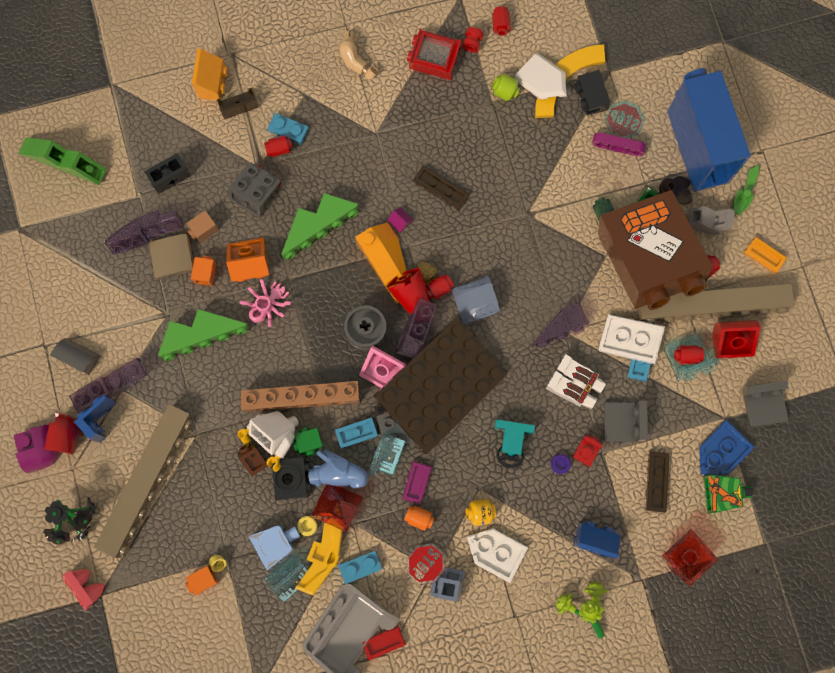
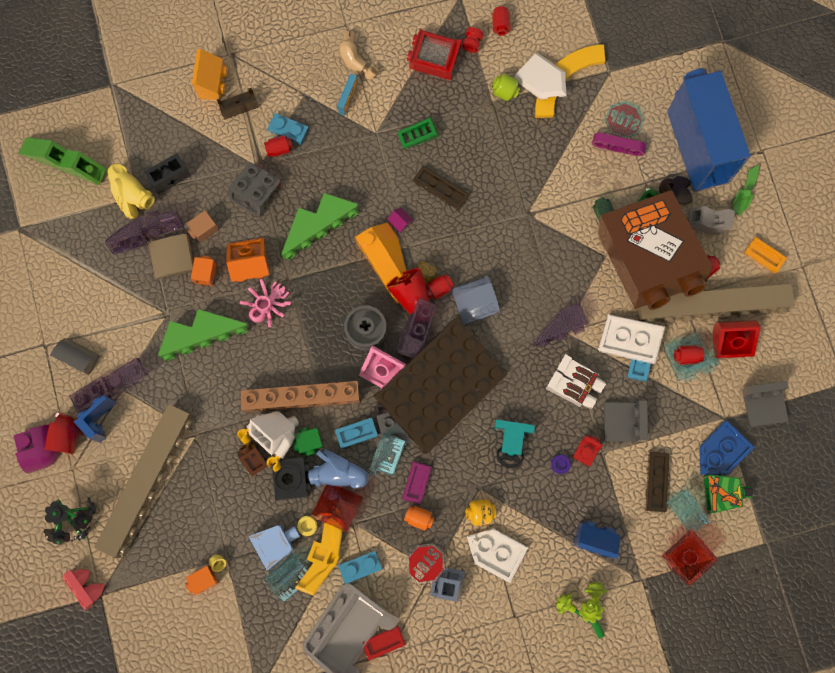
black brick [574,70,611,116] -> none
none -> light yellow animal [107,163,155,219]
none -> dark azure tile [337,74,358,115]
none -> green slope [397,117,440,149]
none -> clear light blue panel [667,490,711,534]

